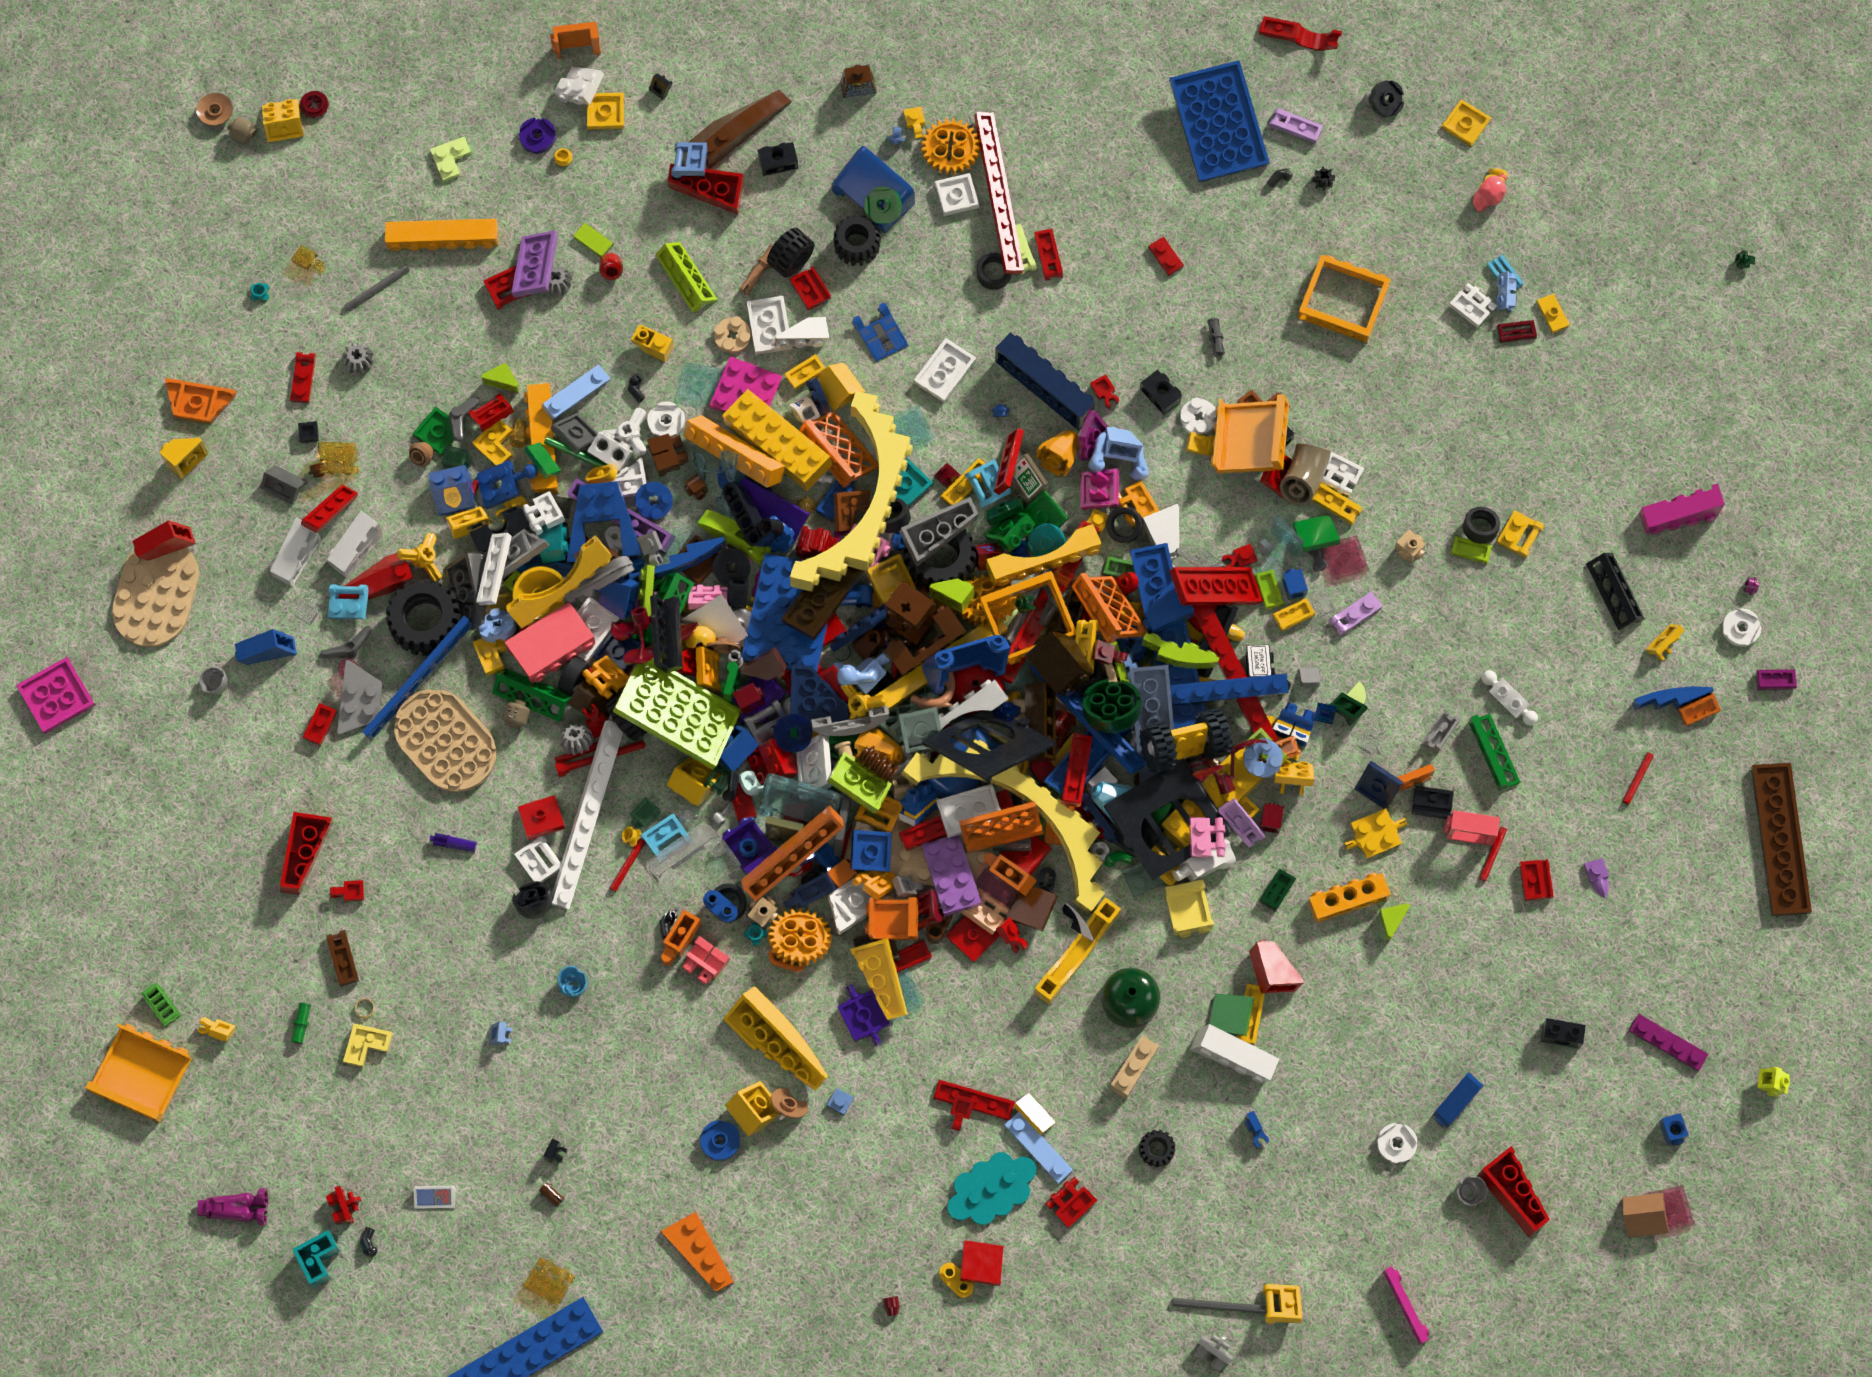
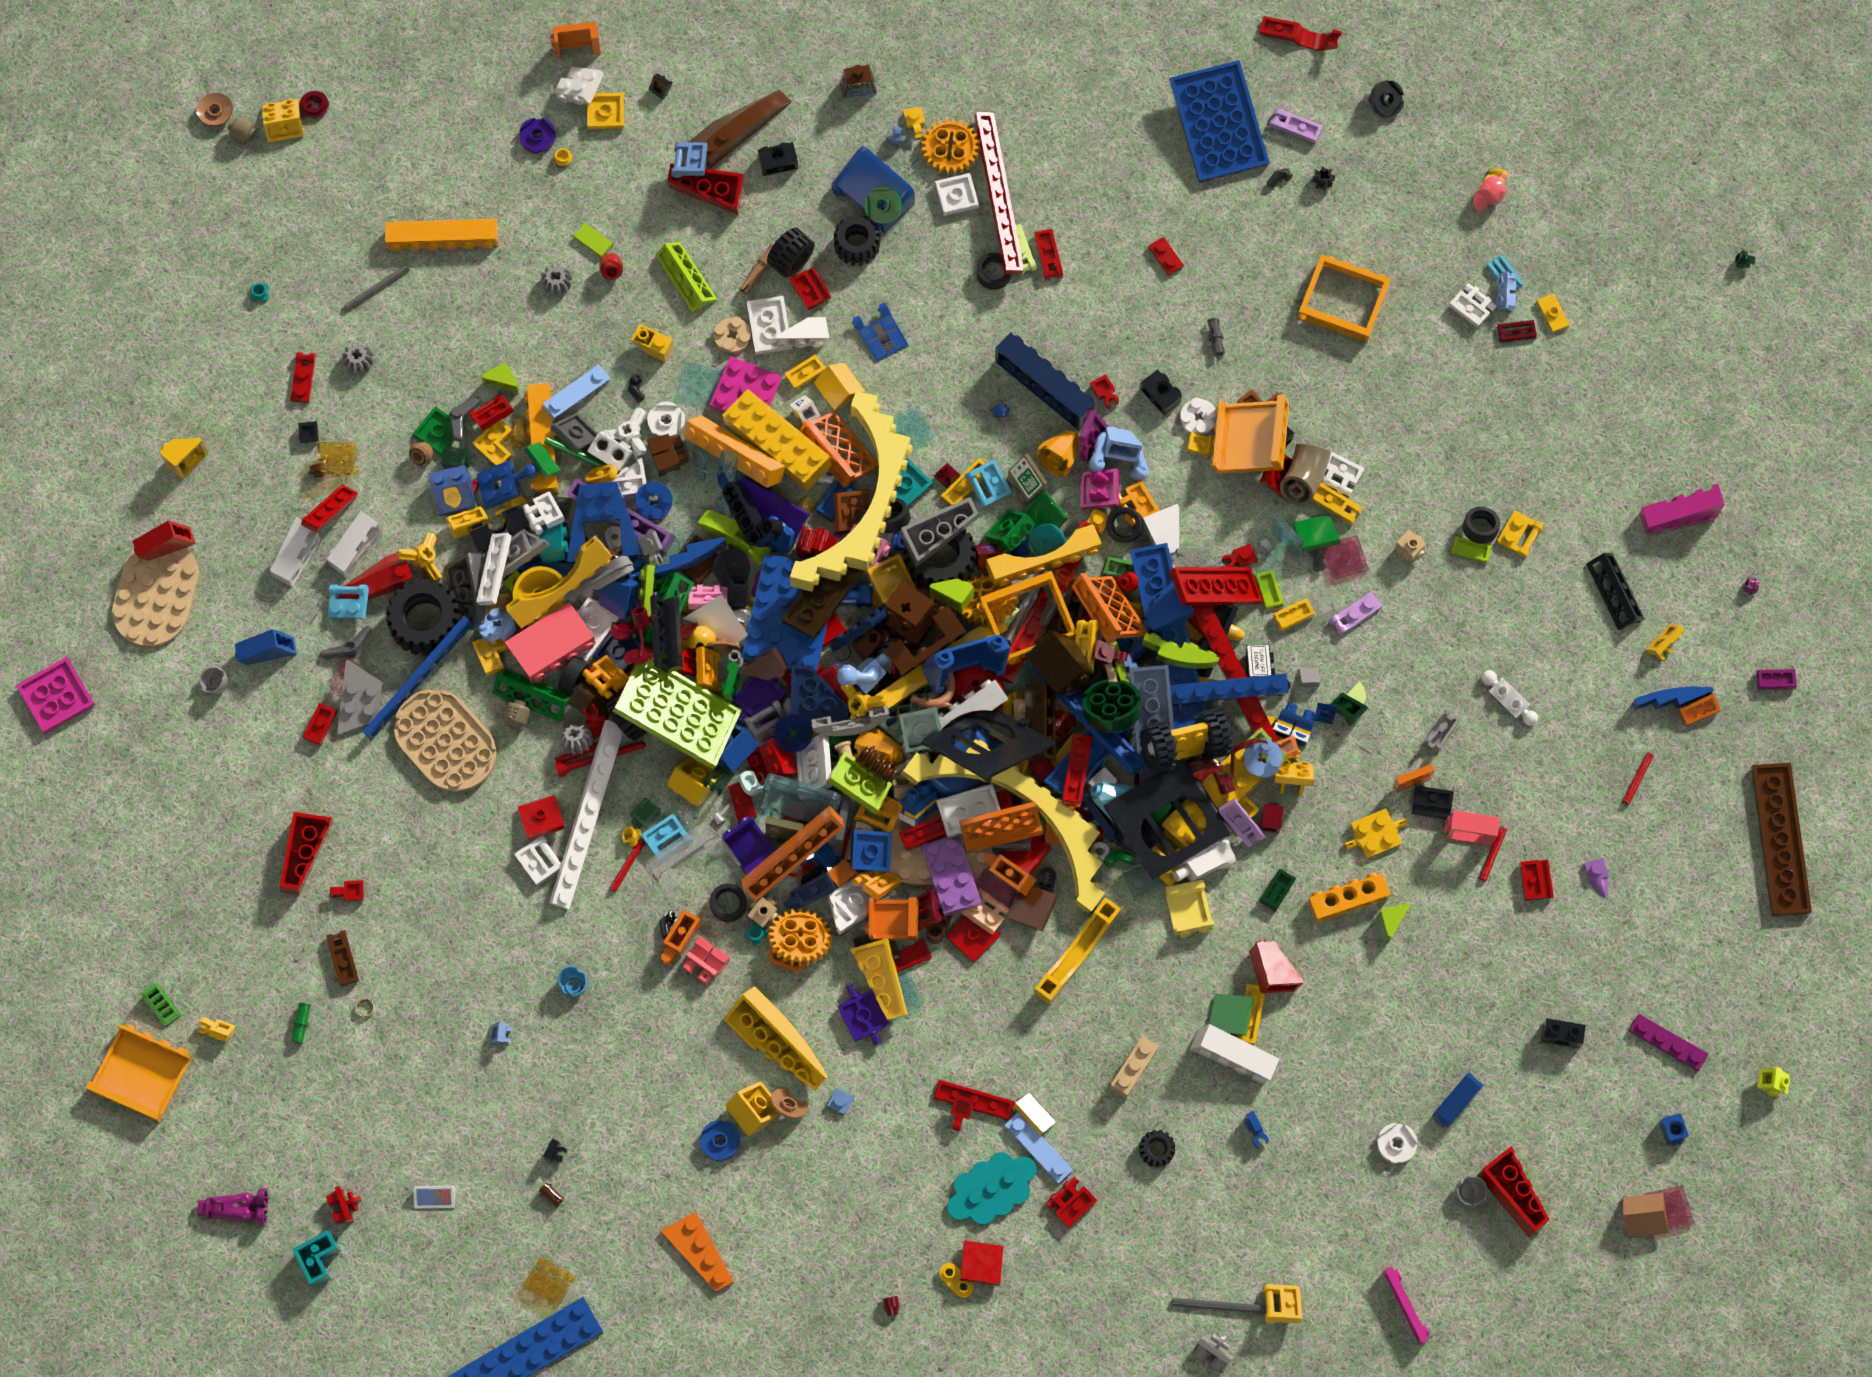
orange wing [165,378,237,424] -> none
dark grey panel [260,465,307,504] -> none
clear yellow plate [291,245,326,273] -> none
light yellow plate [343,1024,393,1067] -> none
black arm [360,1227,378,1257] -> none
dark purple piece [429,833,477,853] -> none
yellowish green plate [430,137,471,182] -> none
red plate [483,265,530,310] -> none
medium lavender plate [511,230,558,297] -> none
black cylinder [512,881,553,919] -> none
reddish brown plate [683,474,708,500] -> none
blue plate [703,890,738,923] -> none
black arm [722,773,739,802] -> none
dark red brick [733,683,765,715] -> none
blue plate [739,838,758,858] -> none
dark blue tile [806,377,830,416] -> none
light grey plate [892,876,925,898] -> none
white plate [914,338,976,402] -> none
dark green plate [987,496,1023,525] -> none
red tile [994,428,1024,495] -> none
clear blue plate [994,702,1021,722] -> none
red plate [996,917,1028,953] -> none
dark green plate [1015,594,1036,613] -> none
sticker [1062,903,1093,941] -> none
dark green cylinder [1101,968,1160,1028] -> none
bright pink plate [1189,818,1226,858] -> none
blue brick [1282,569,1308,600] -> none
dark blue plate [1354,761,1403,809] -> none
yellow tile [1441,99,1491,147] -> none
green fence [1468,713,1521,791] -> none
white plate [1722,609,1762,647] -> none

